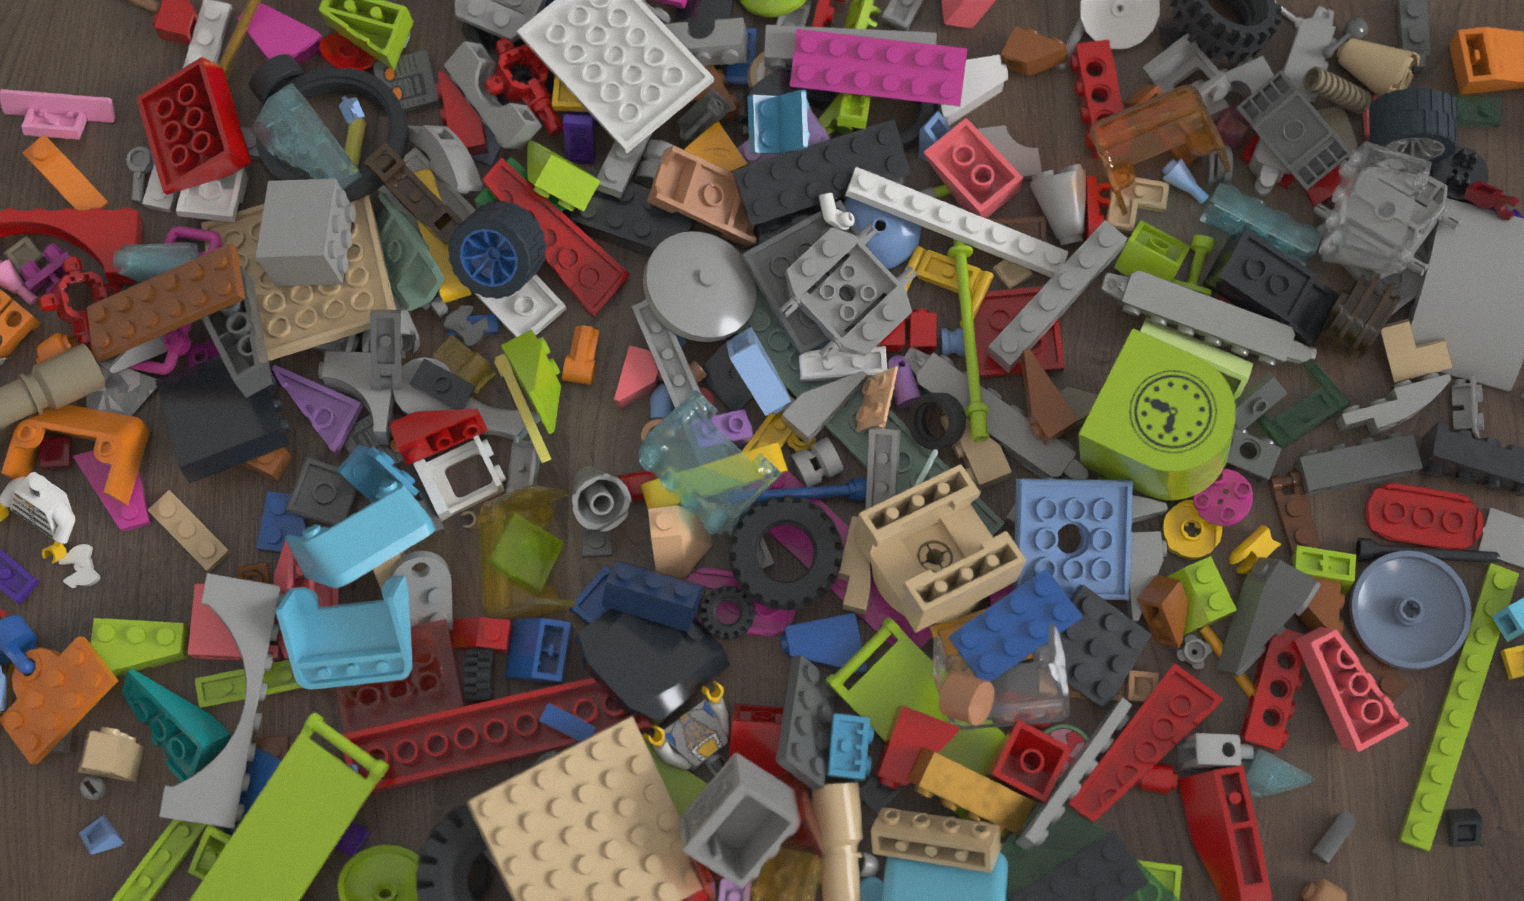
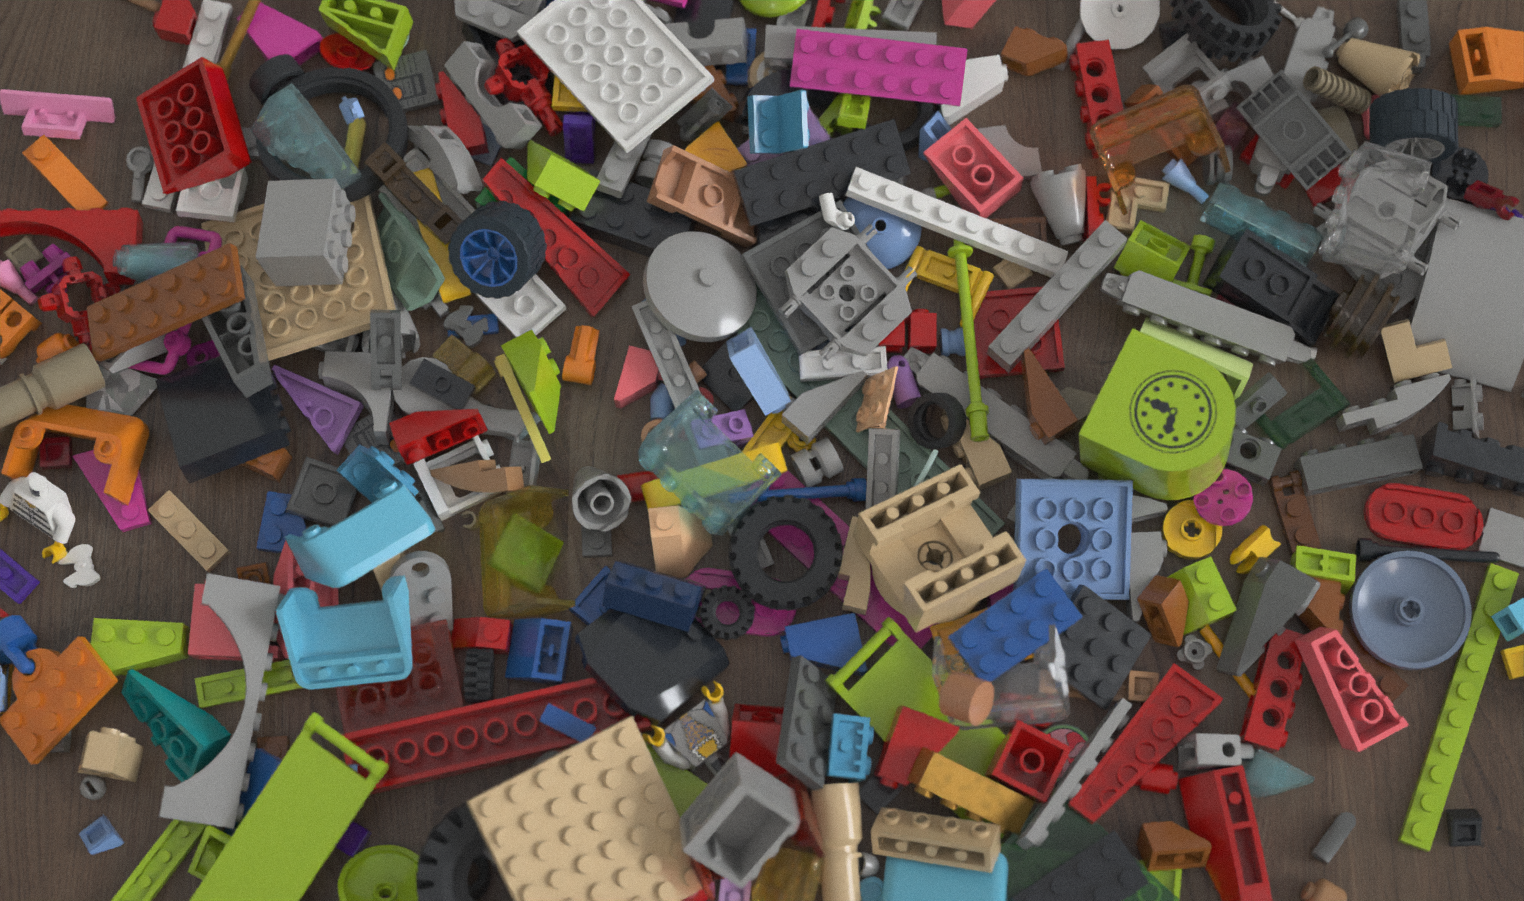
none -> medium nougat slope [430,460,525,493]
none -> dark orange slope [1136,821,1211,872]

